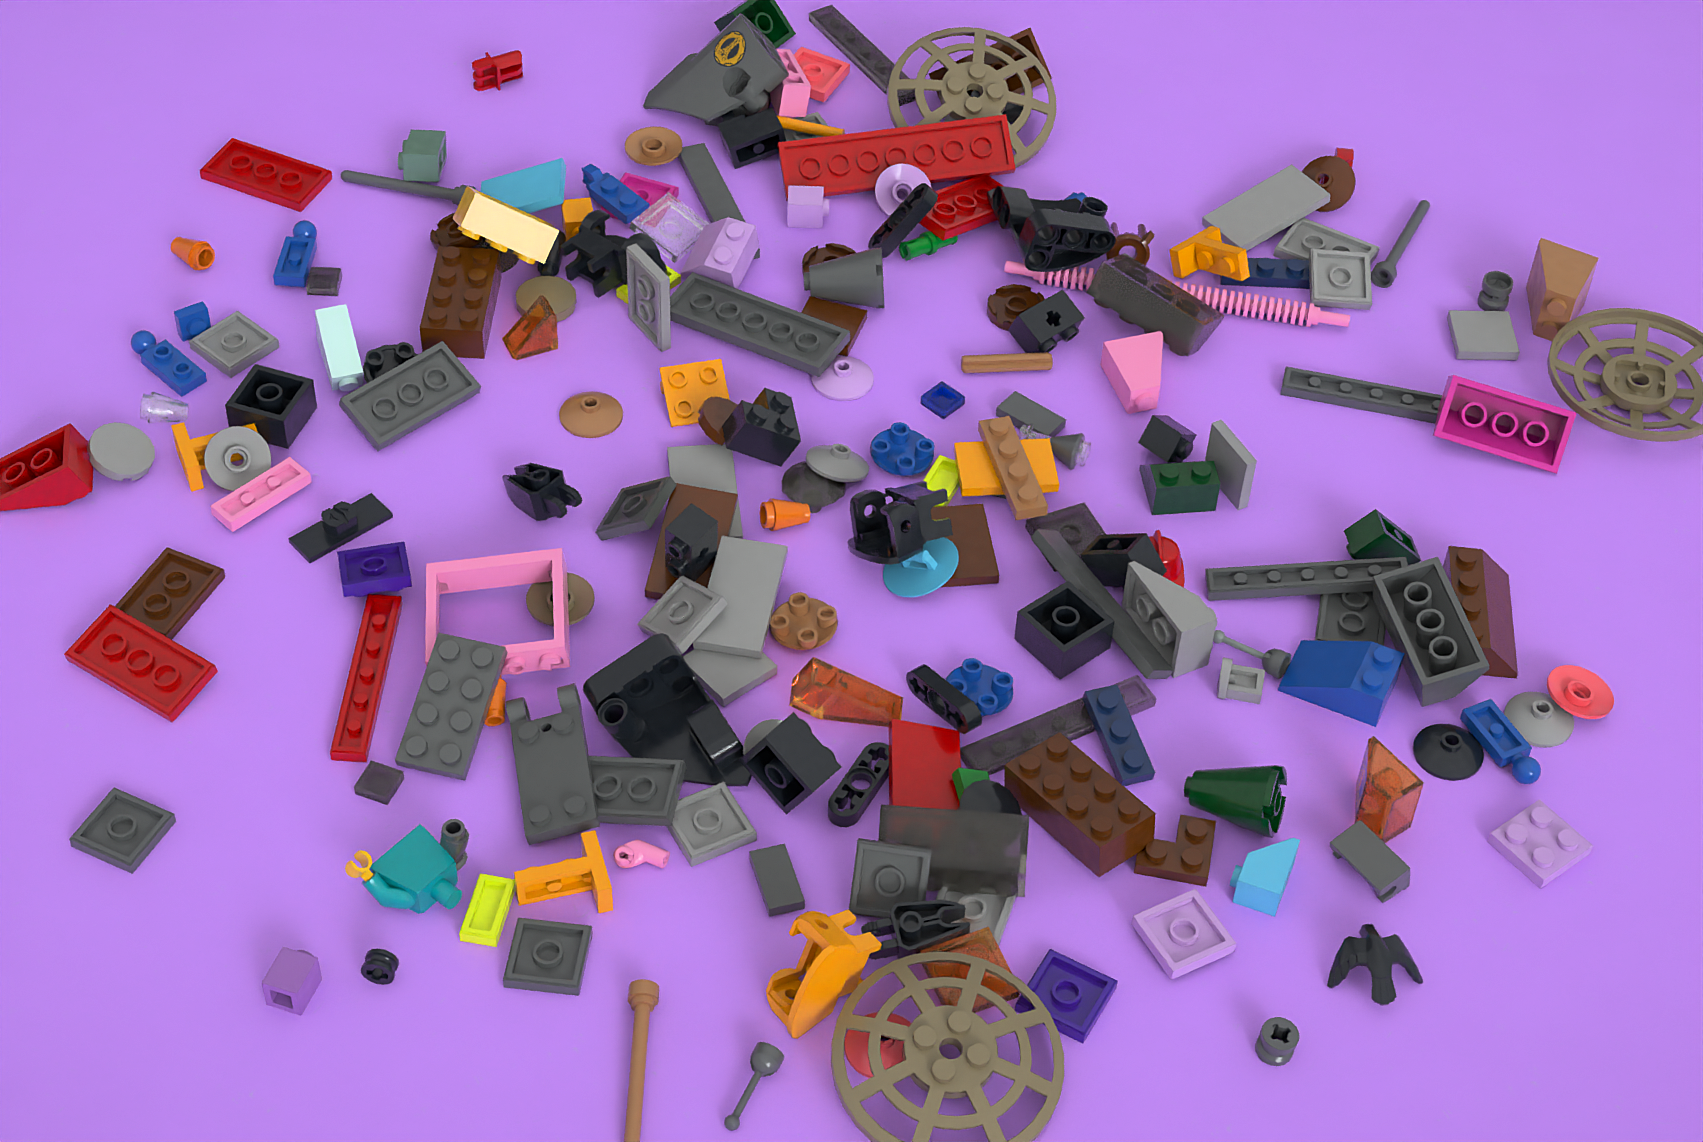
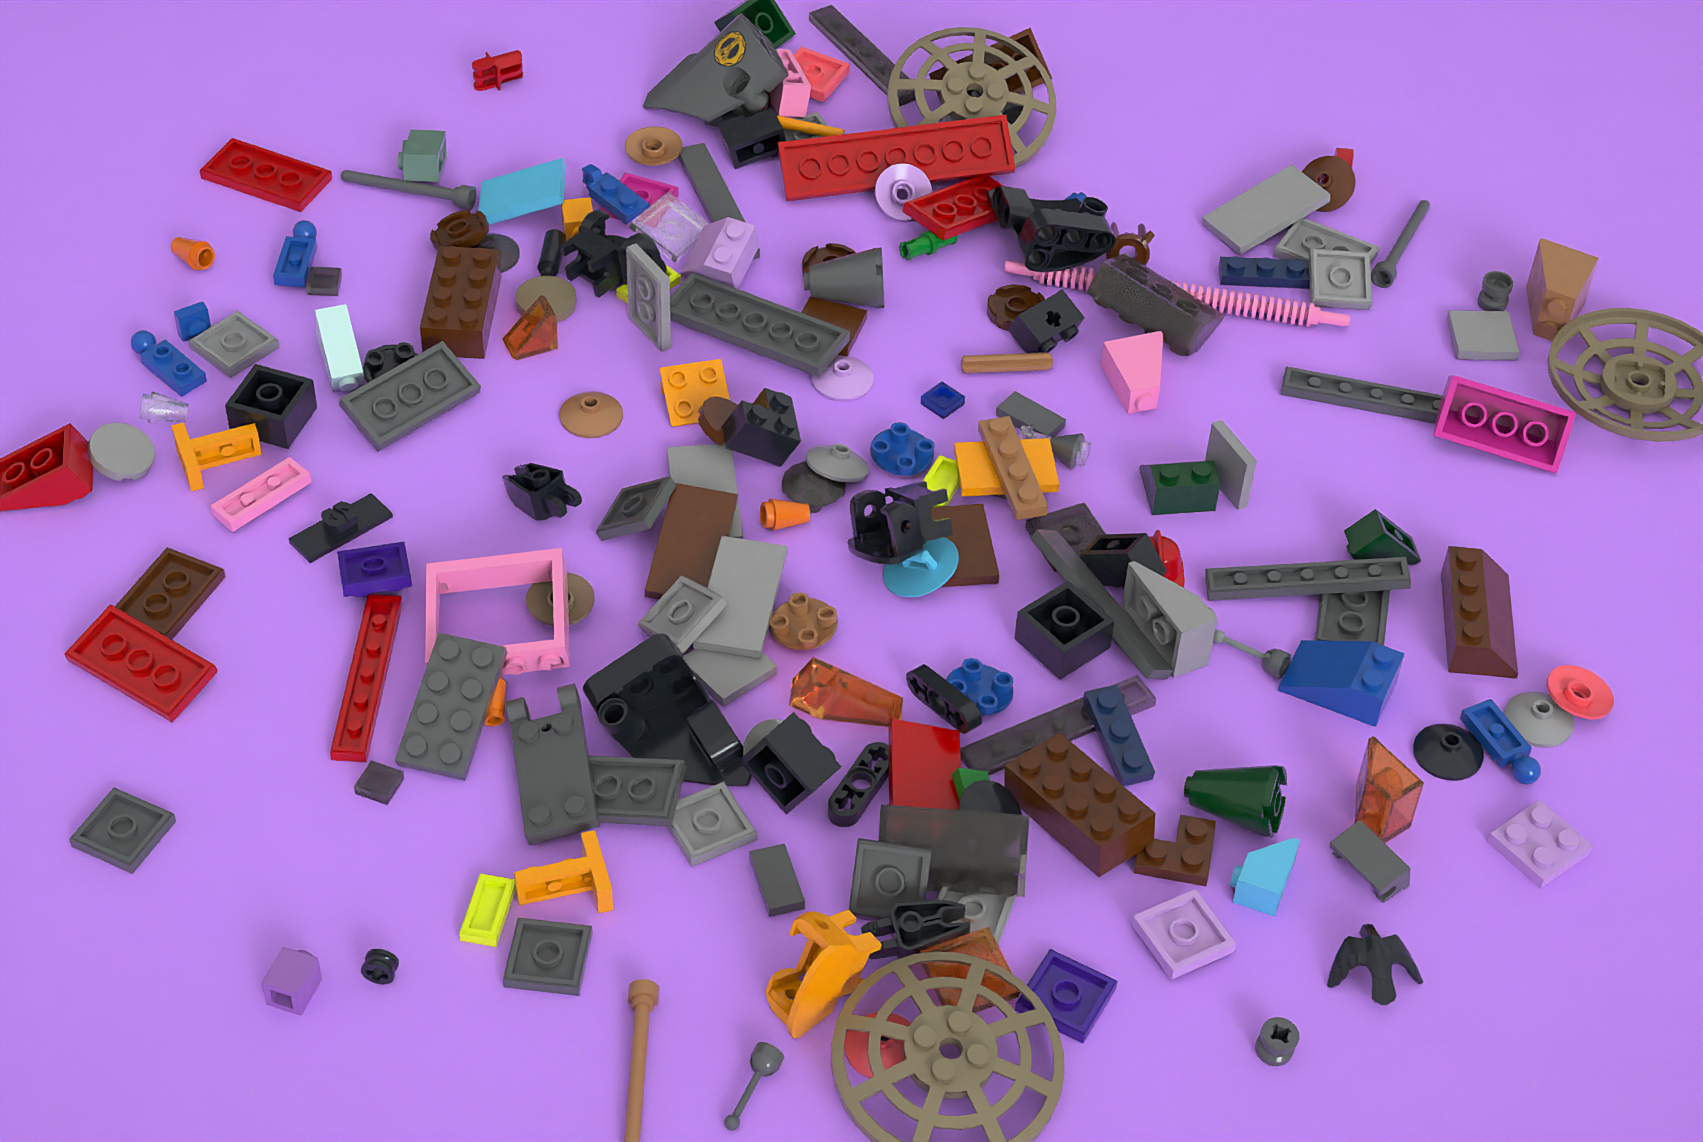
light grey dish [204,426,271,491] -> none
teal torso [345,819,469,914] -> none
brick [453,186,559,265] -> none
bright pink arm [613,840,670,869] -> none
black brick [665,503,718,582] -> none
lavender brick [787,186,829,228] -> none
black beam [868,183,938,258] -> none
black brick [1138,415,1197,462] -> none
light orange bracket [1169,226,1250,281] -> none
light grey tile [1217,657,1265,704] -> none
dark grey slope [1373,557,1490,707] -> none

